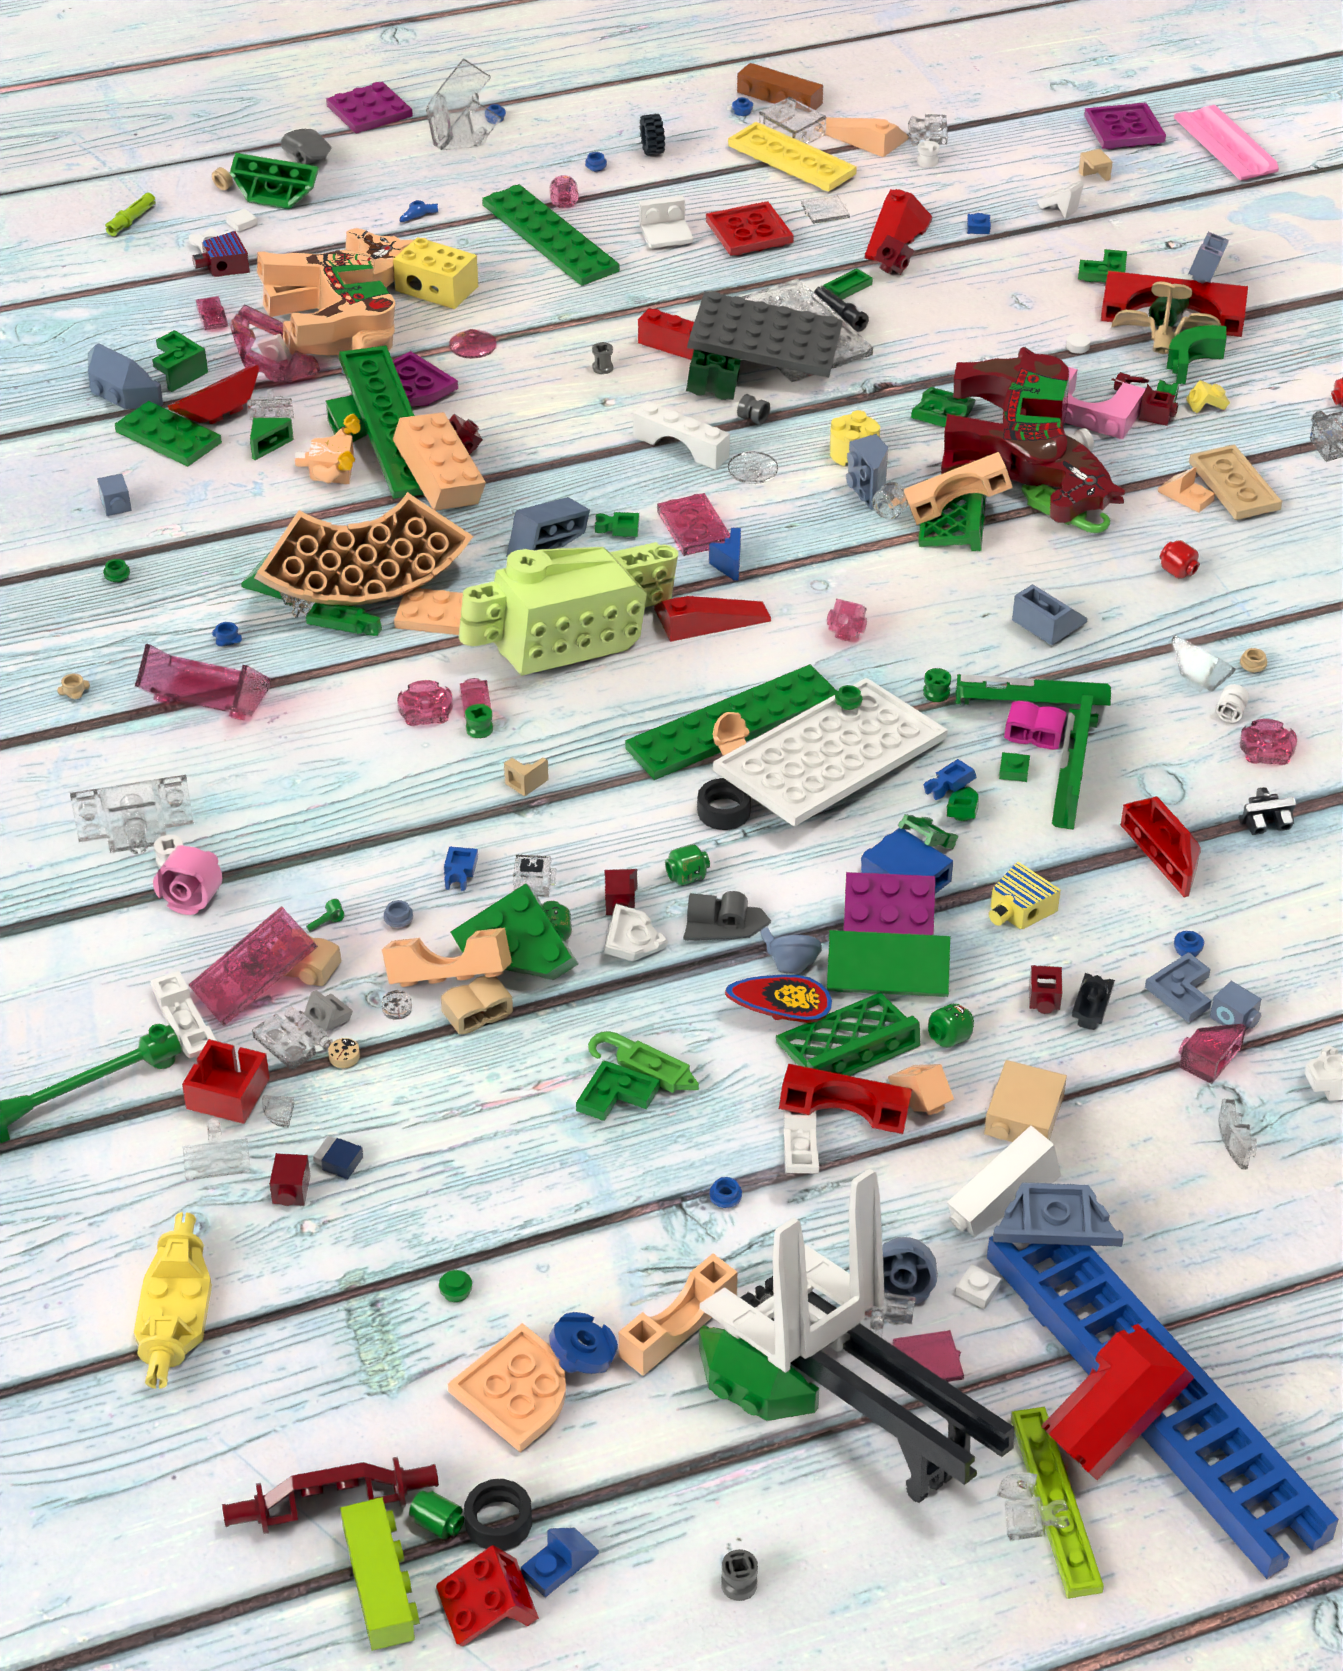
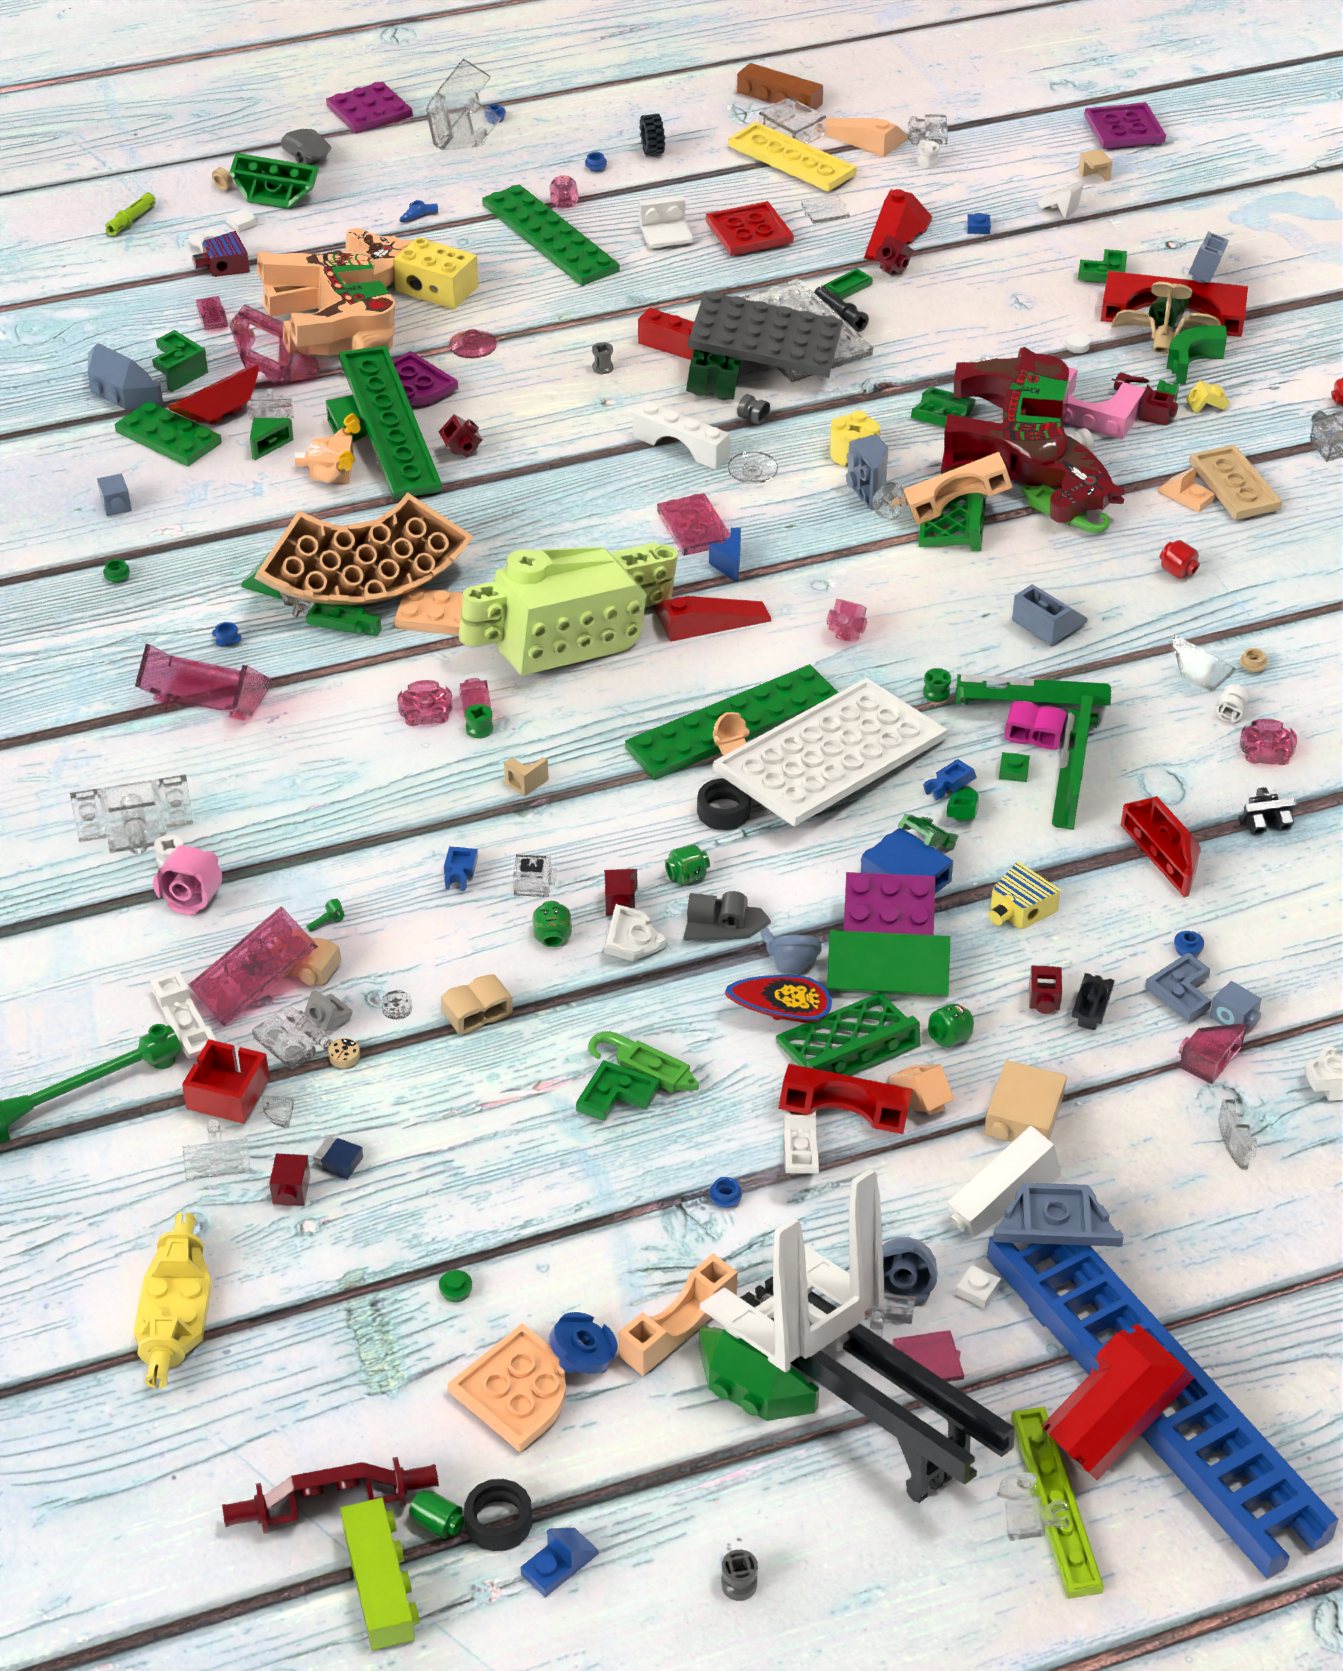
tan plate [57,673,90,699] -> none
white plate [257,334,291,365] -> none
light nougat arch [382,928,512,987] -> none
sand blue plate [383,900,413,927] -> none
light nougat brick [393,412,486,511] -> none
red bracket [436,1545,539,1647] -> none
green brick [450,883,579,980] -> none
sand blue wedge [506,497,590,557] -> none
green plate [595,512,640,537] -> none
blue plate [732,97,753,116] -> none
green plate [835,685,863,710] -> none
bright pink plate [1174,105,1279,181] -> none

